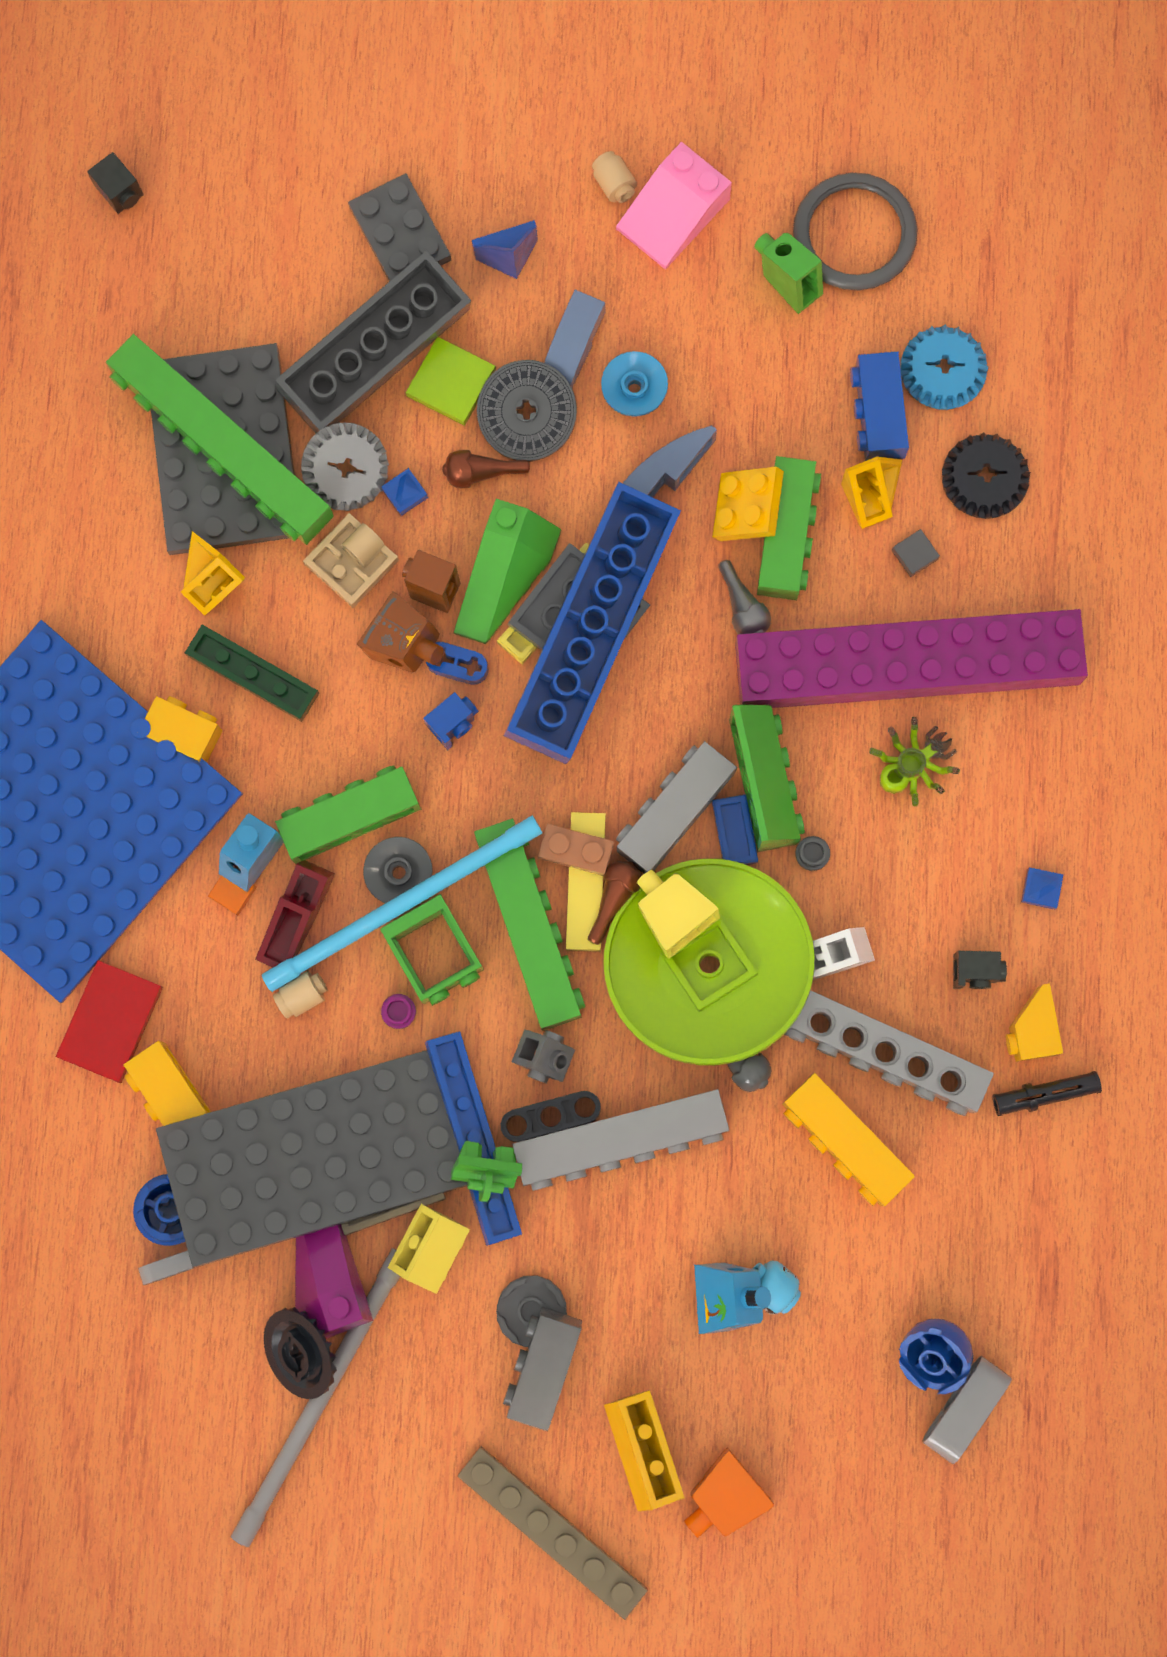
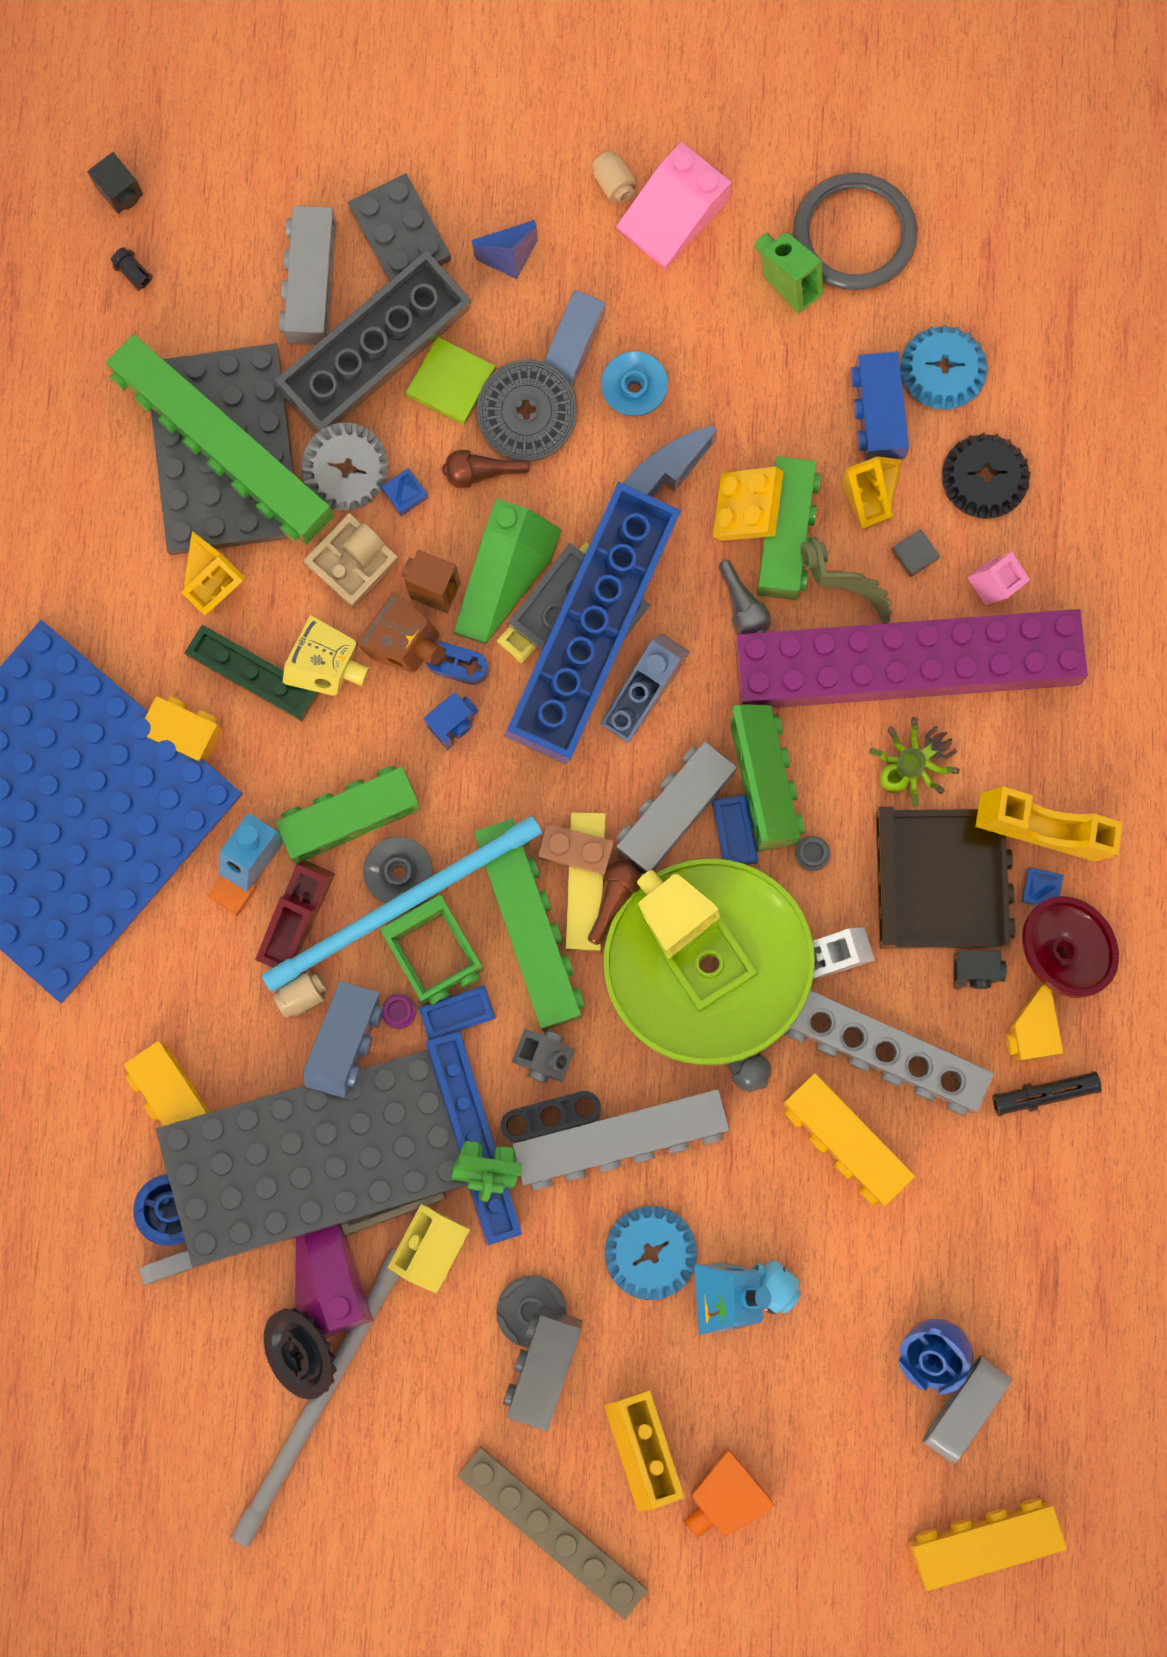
red tile [55,960,163,1083] -> none
none -> black pin [111,247,153,291]
none -> light grey brick [279,206,337,345]
none -> light yellow torso [282,615,370,696]
none -> sand blue brick [304,981,384,1098]
none -> blue tile [418,985,496,1040]
none -> sand blue slope [601,633,690,743]
none -> dark azure gear [605,1206,697,1300]
none -> olive plant [800,537,892,624]
none -> dark brown panel [876,807,1016,949]
none -> yellow brick [909,1498,1067,1592]
none -> bright pink brick [967,552,1030,605]
none -> yellow arch [975,786,1123,862]
none -> dark red dish [1022,896,1119,998]

